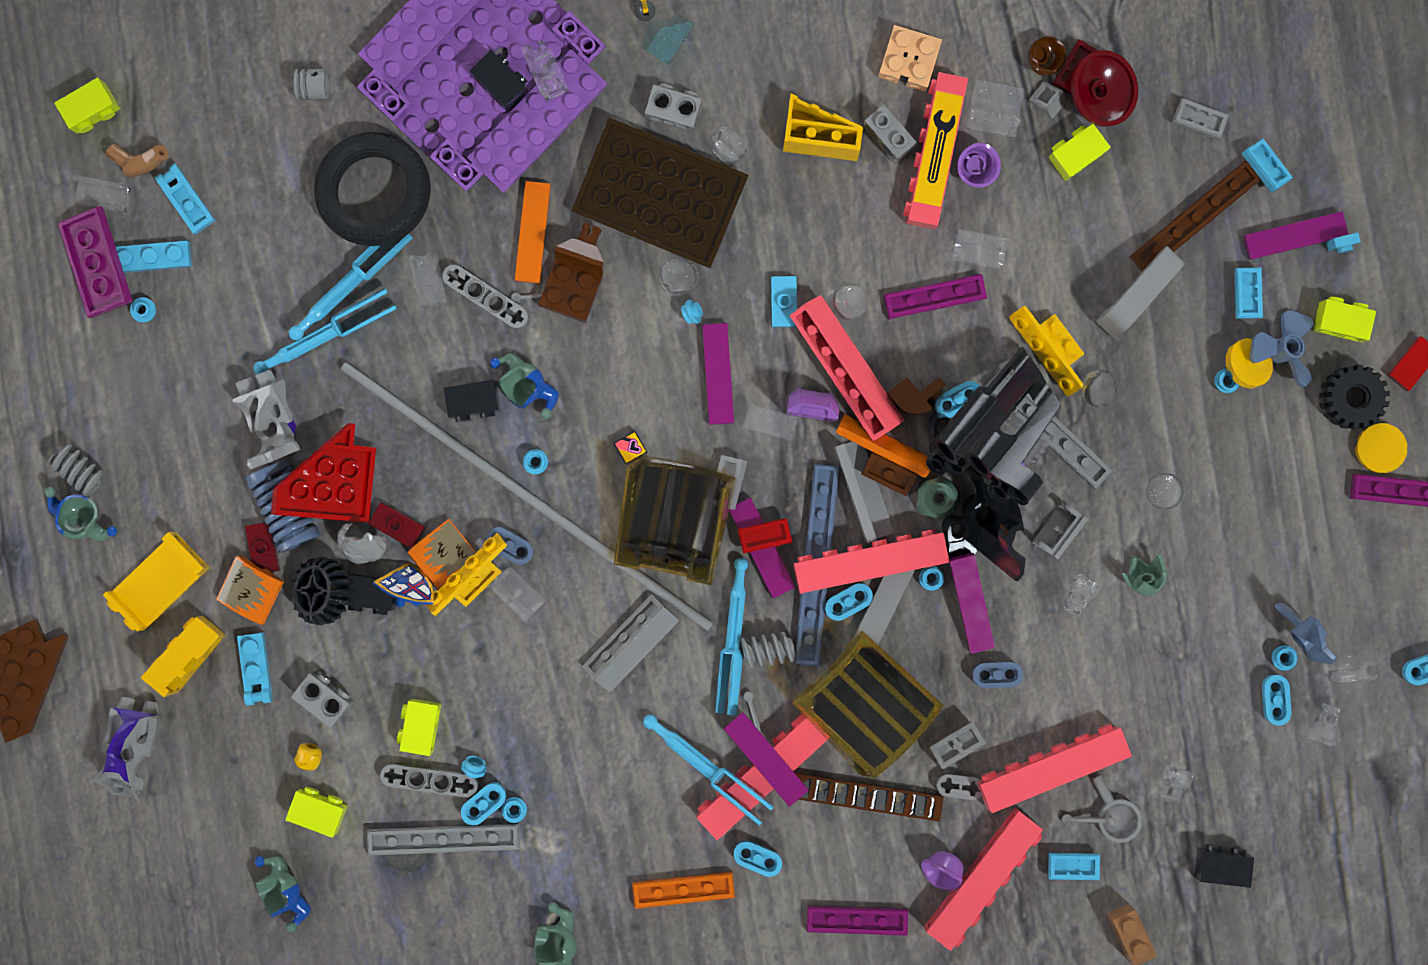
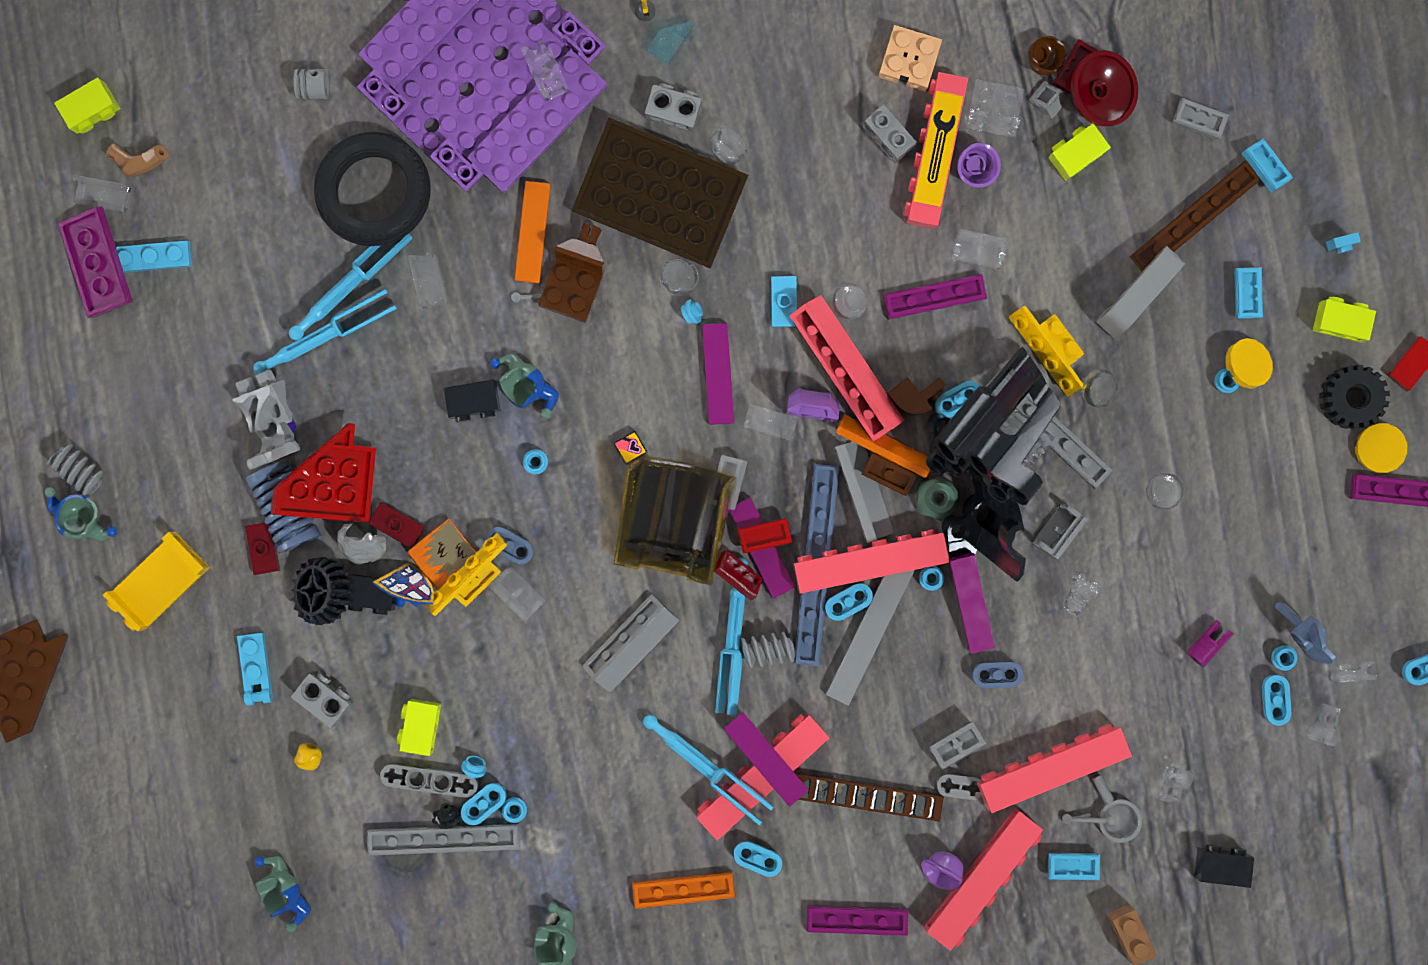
light grey hips [93,697,163,800] -> none
medium azure plate [130,297,156,323] -> none
yellow wedge [140,616,226,697] -> none
medium azure plate [155,163,216,235] -> none
slope [216,556,284,625] -> none
neon yellow brick [285,786,348,838] -> none
light grey piece [340,362,713,631] -> none
light grey beam [443,265,529,329] -> none
black brick [469,50,529,113] -> none
light grey hinge [744,691,765,737] -> none
yellow wedge [783,93,863,161] -> none
windscreen [792,631,944,779] -> none
sand green piece [1122,554,1168,596] -> none
magenta tile [1243,211,1349,260] -> none
sand blue piece [1249,310,1313,388] -> none
none -> black plant [432,803,462,829]
none -> dark red plate [714,549,763,601]
none -> magenta hinge [1186,619,1234,668]

